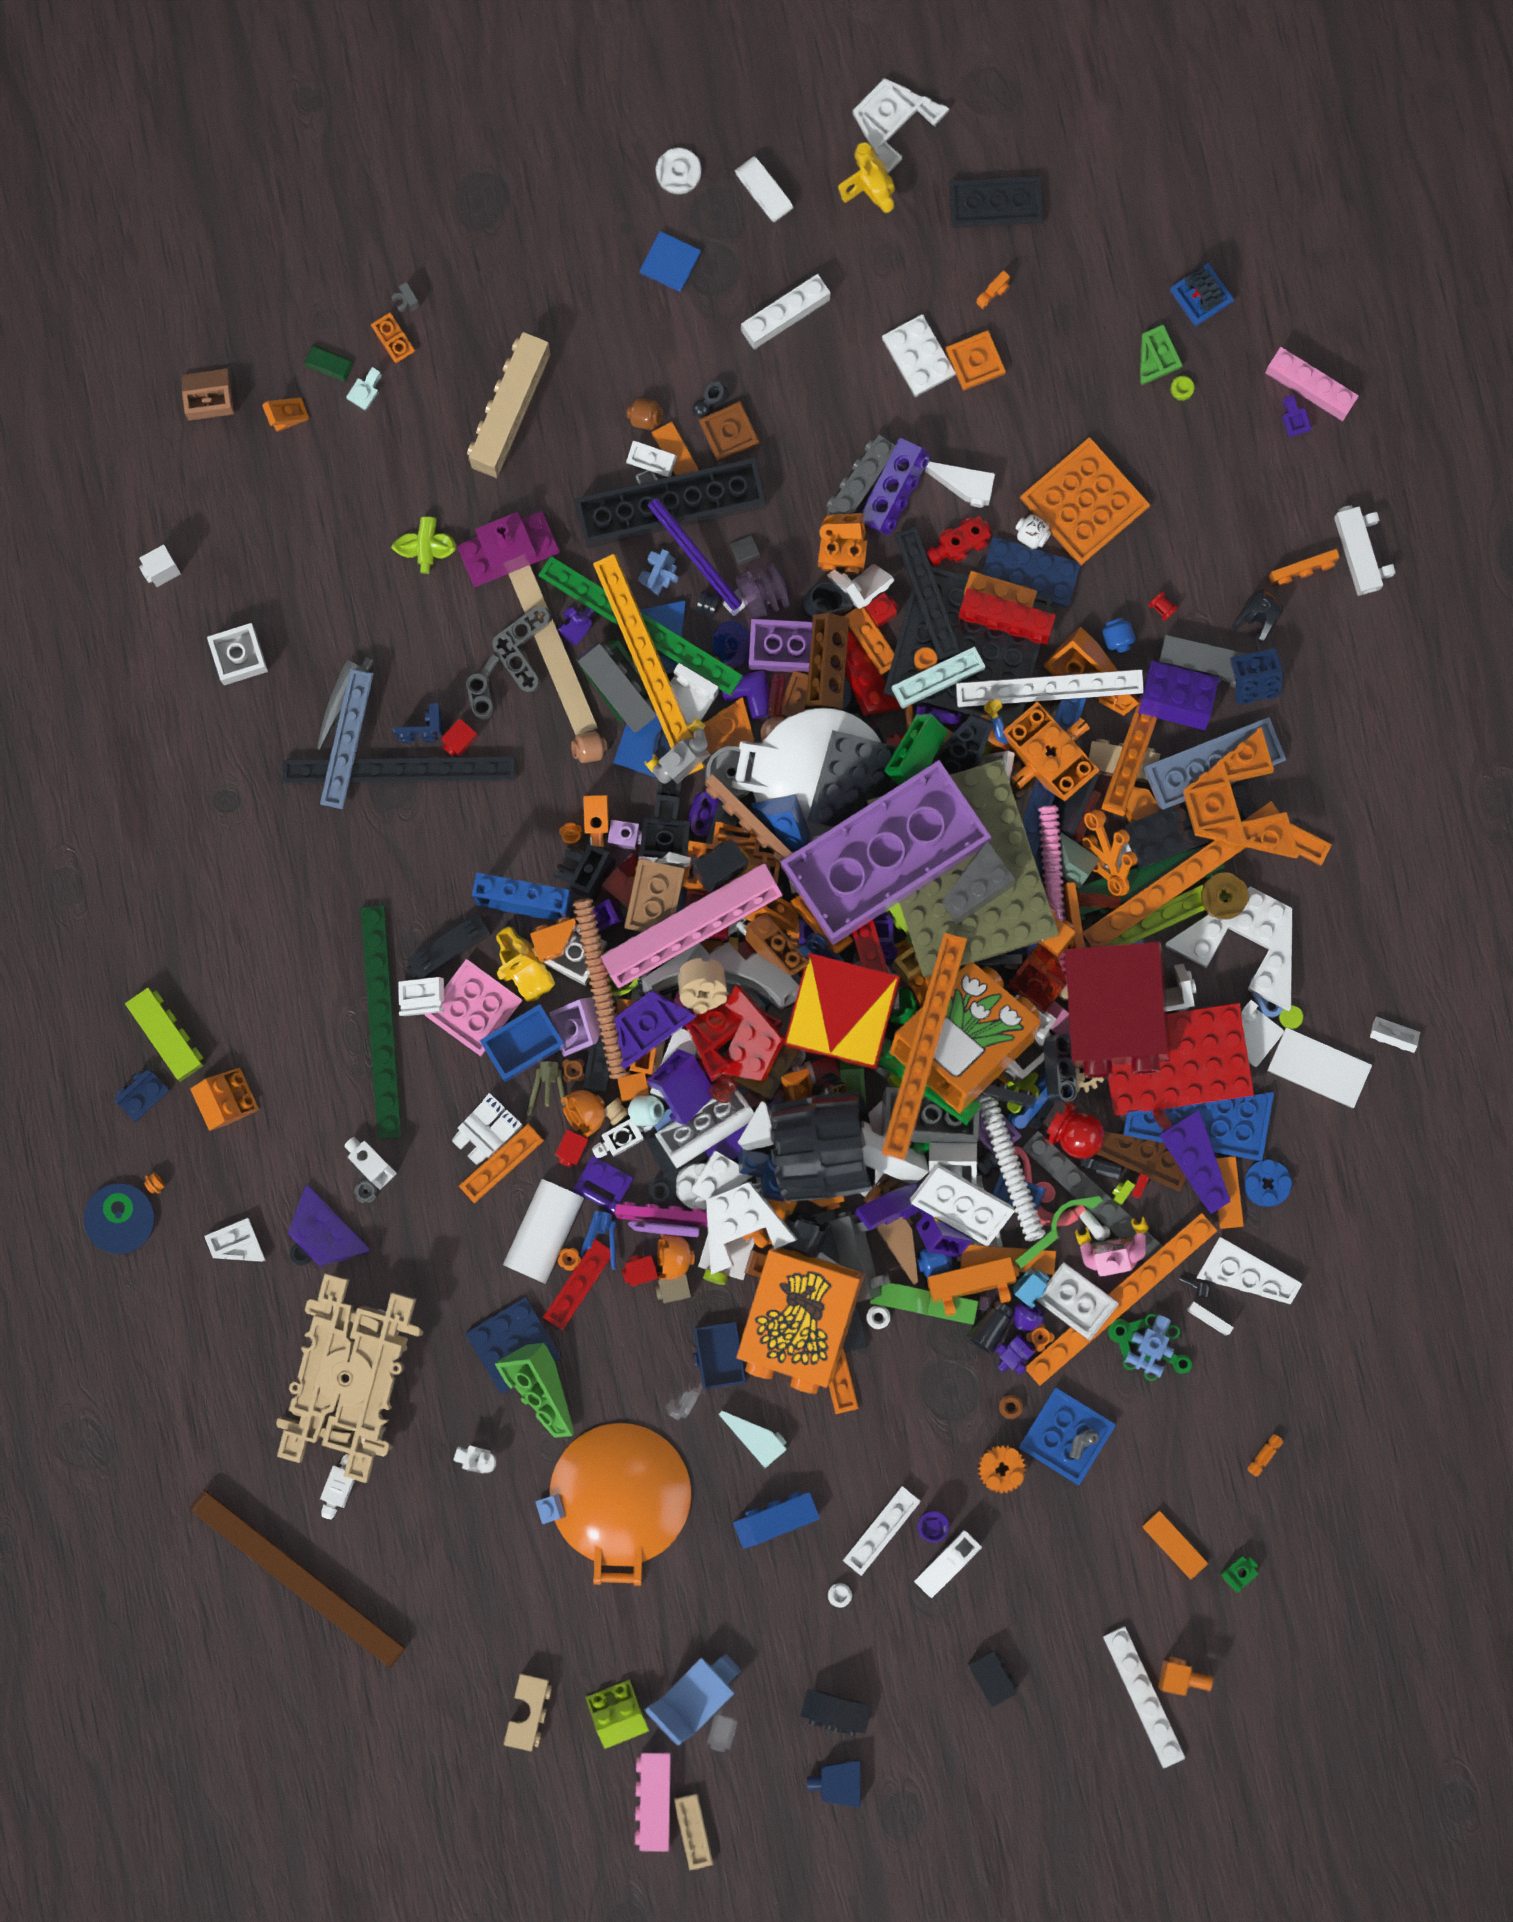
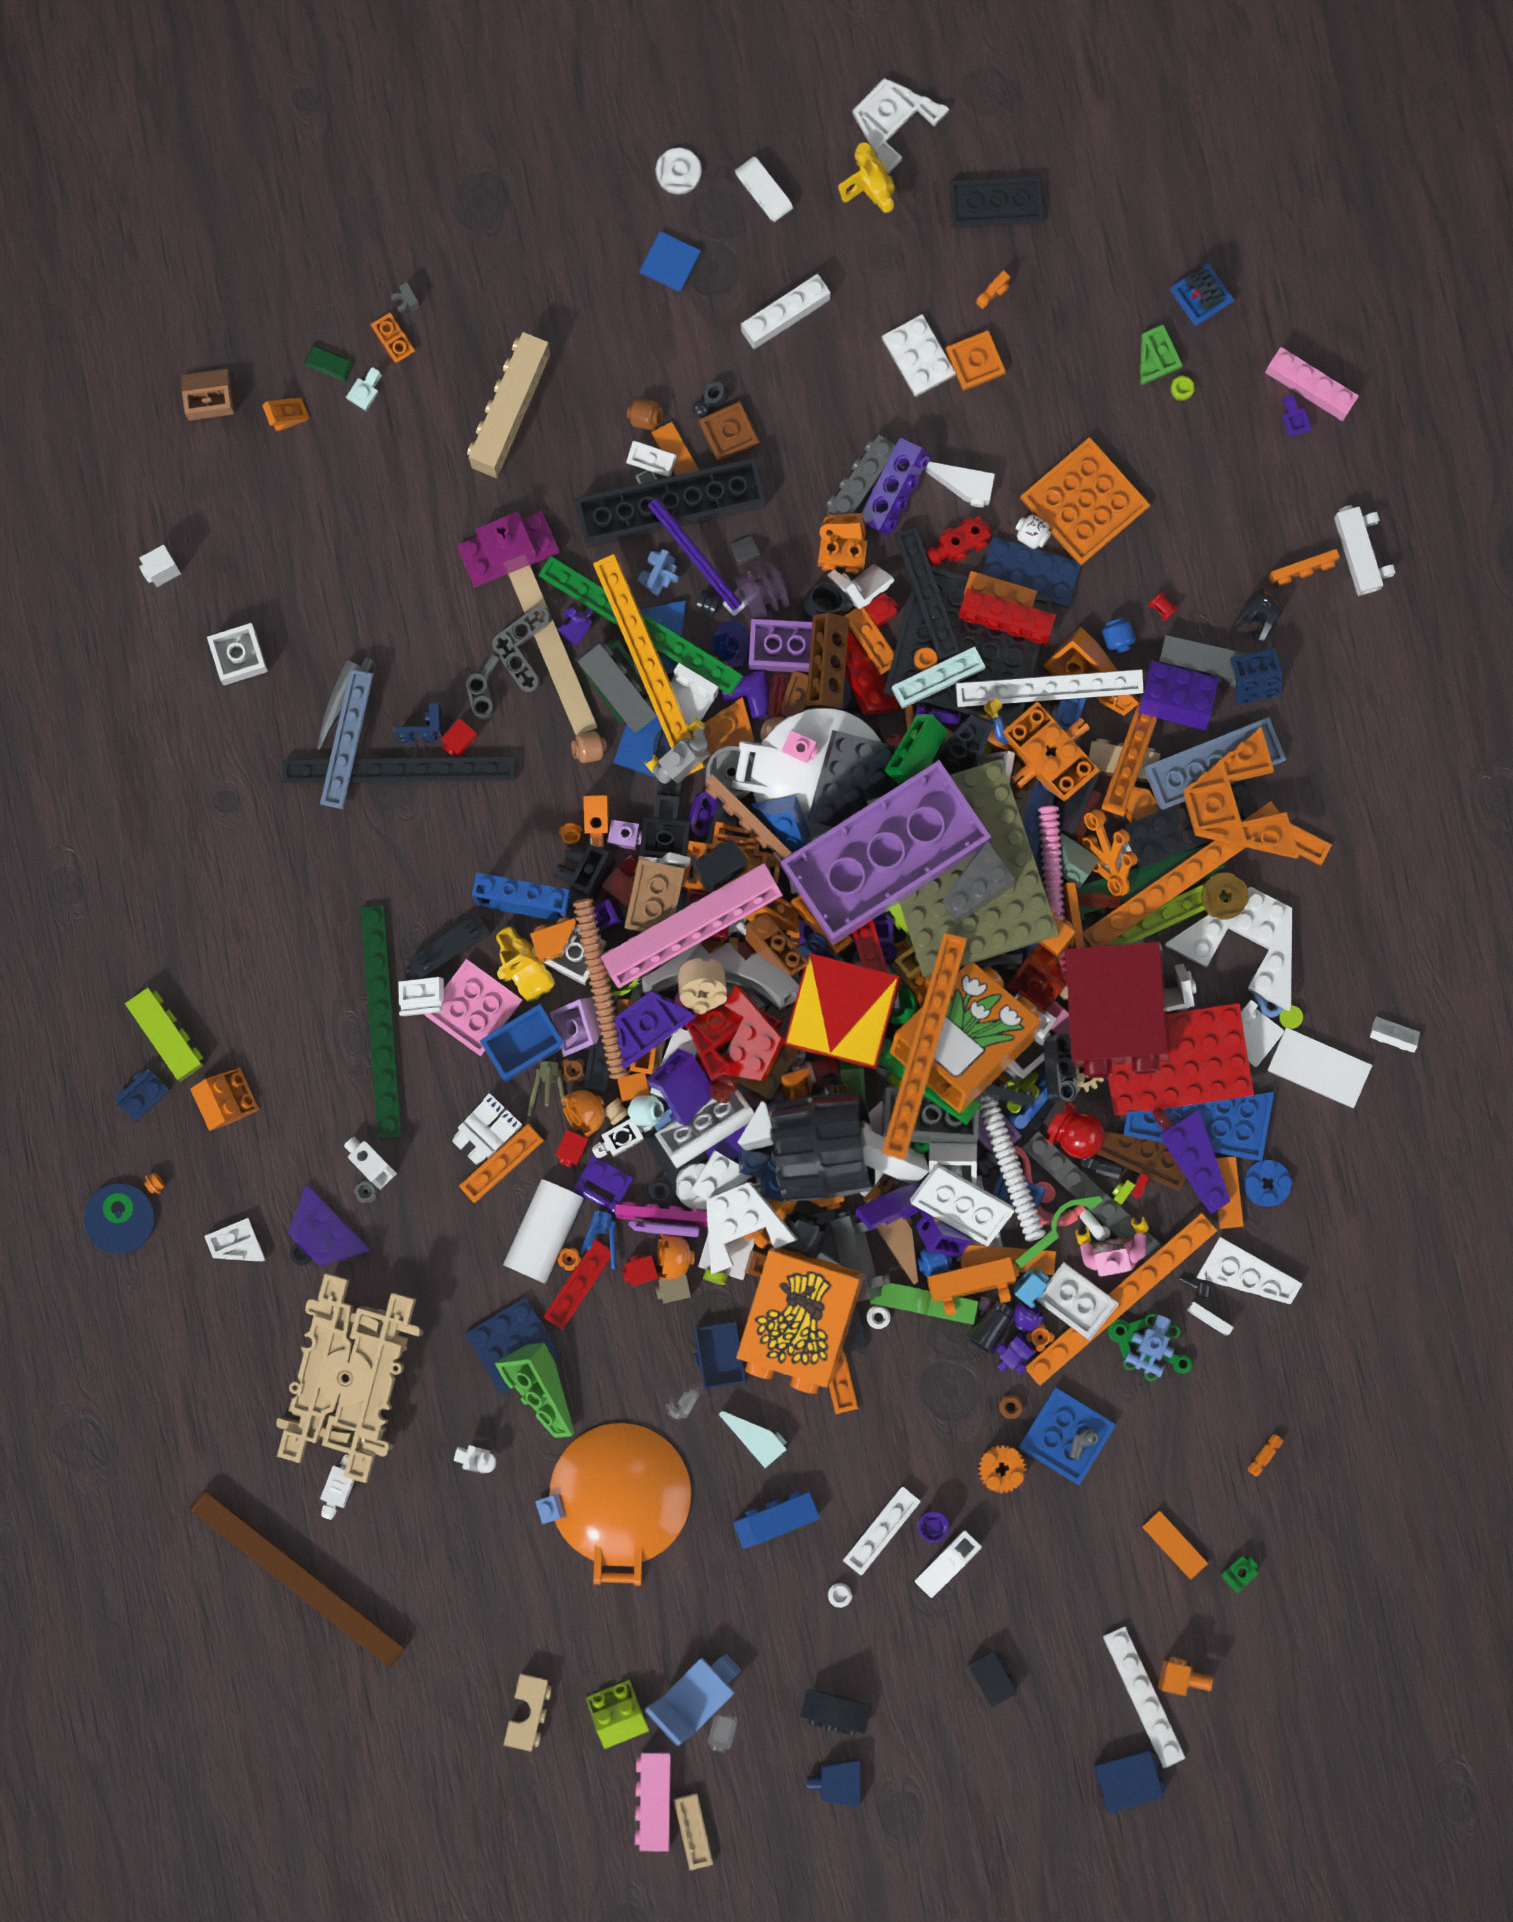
lime plant [392,517,456,574] -> none
none -> bright pink brick [781,730,819,763]
none -> dark blue brick [1093,1749,1166,1813]

